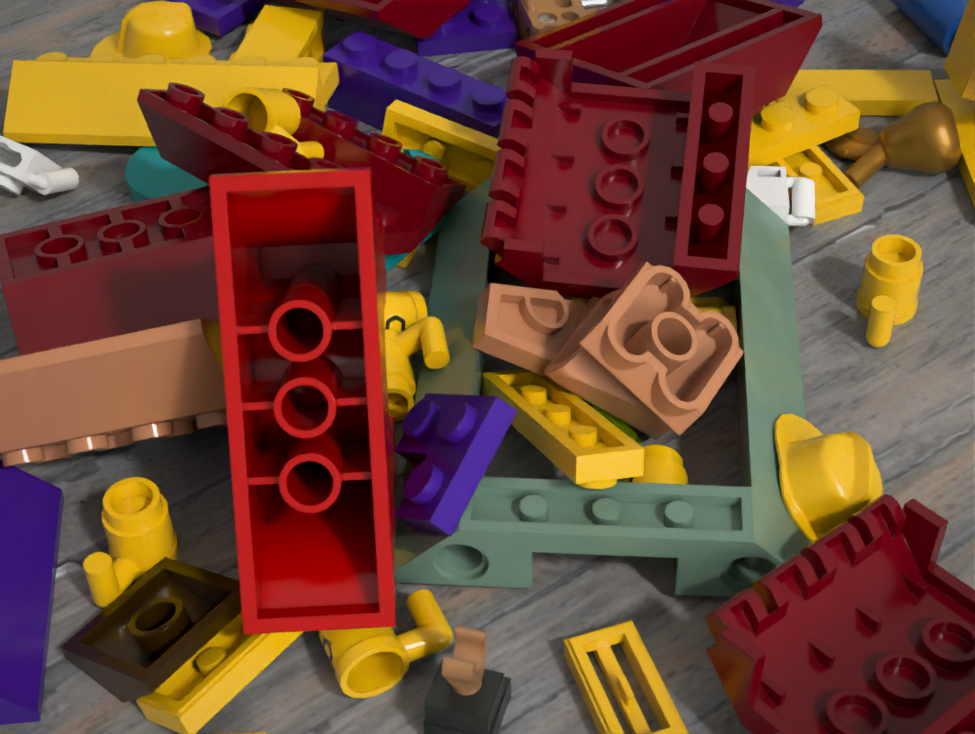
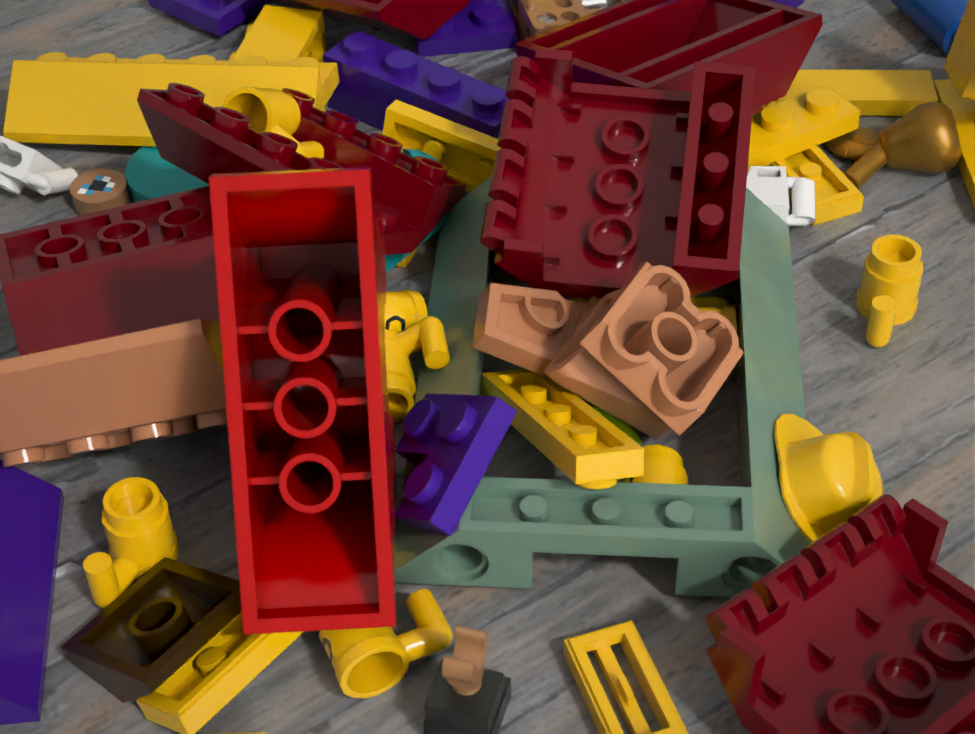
yellow piece [91,1,212,60] -> none
none -> medium nougat tile [70,169,130,215]

